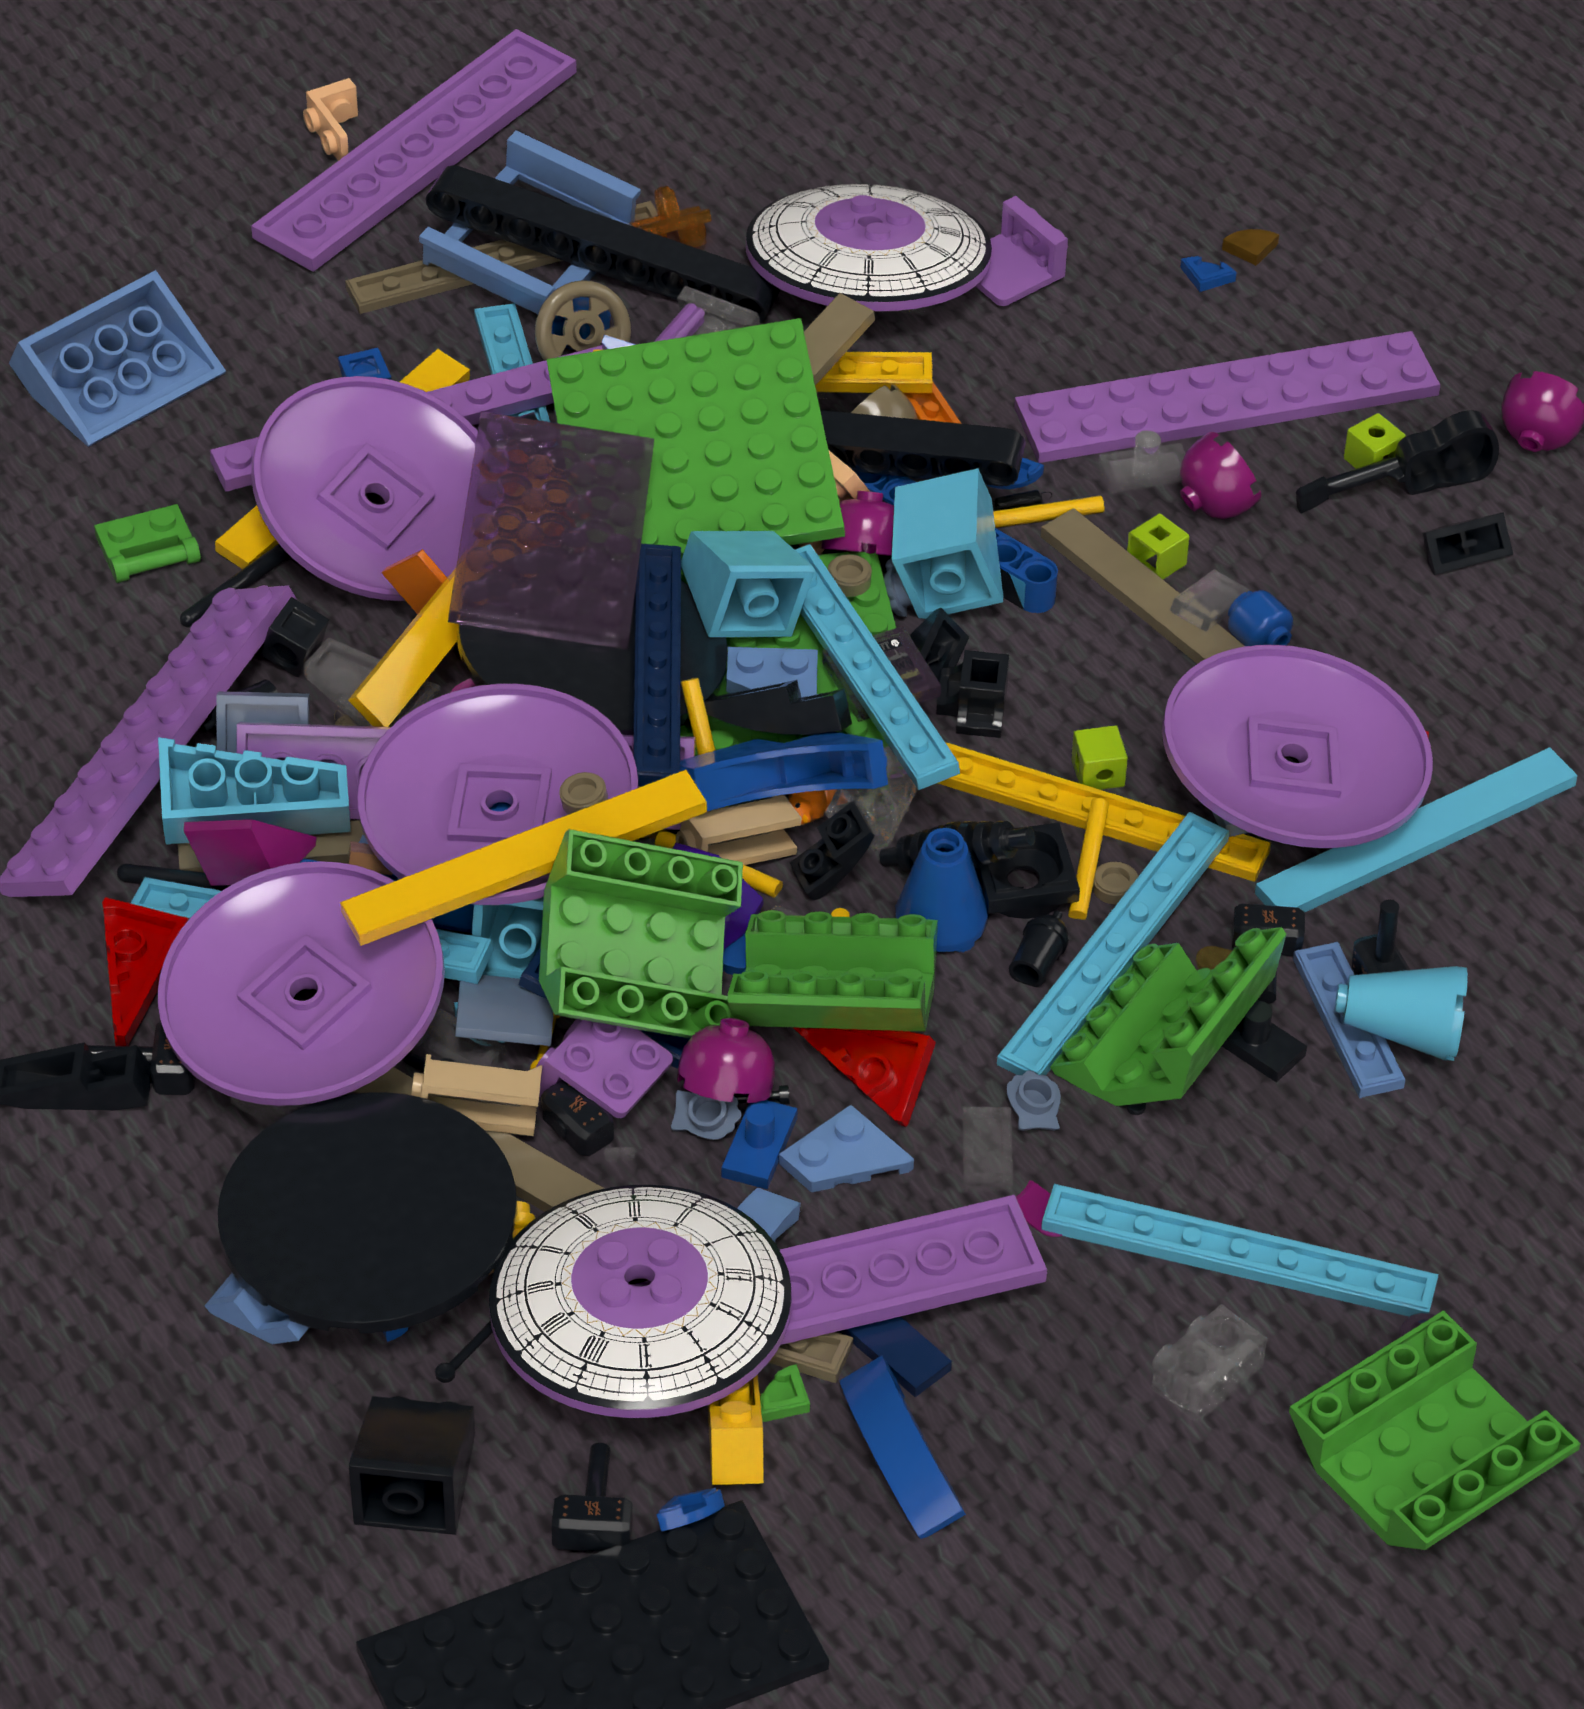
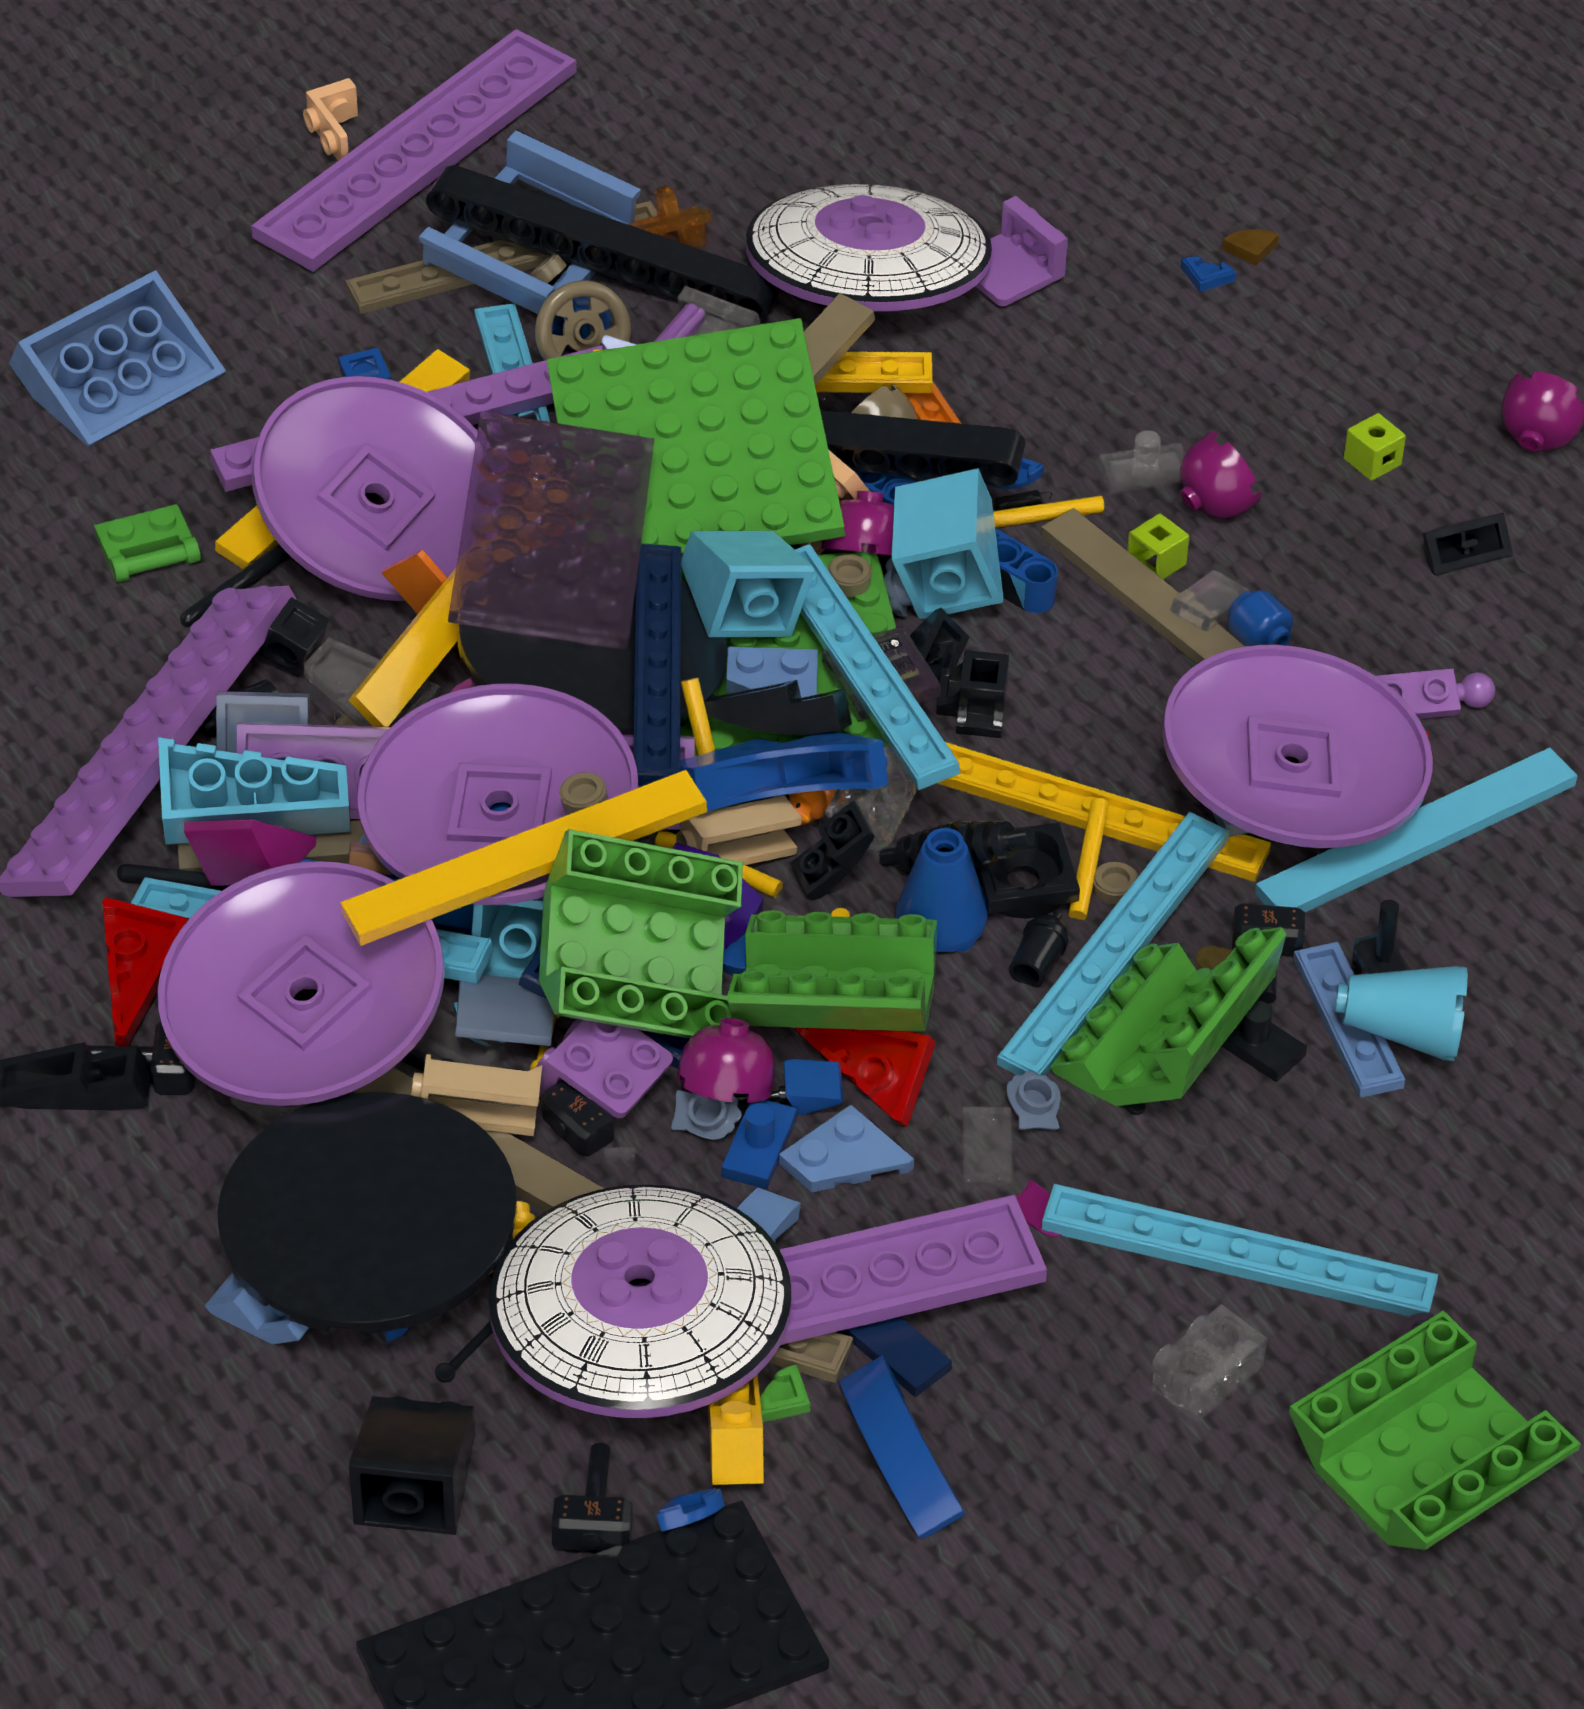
medium lavender plate [1014,331,1440,463] -> none
lime piece [1071,725,1128,790] -> none
black piece [1296,410,1499,514] -> none
none -> dark tan tile [529,253,567,284]
none -> blue slope [784,1059,843,1115]
none -> medium lavender plate [1376,668,1495,719]

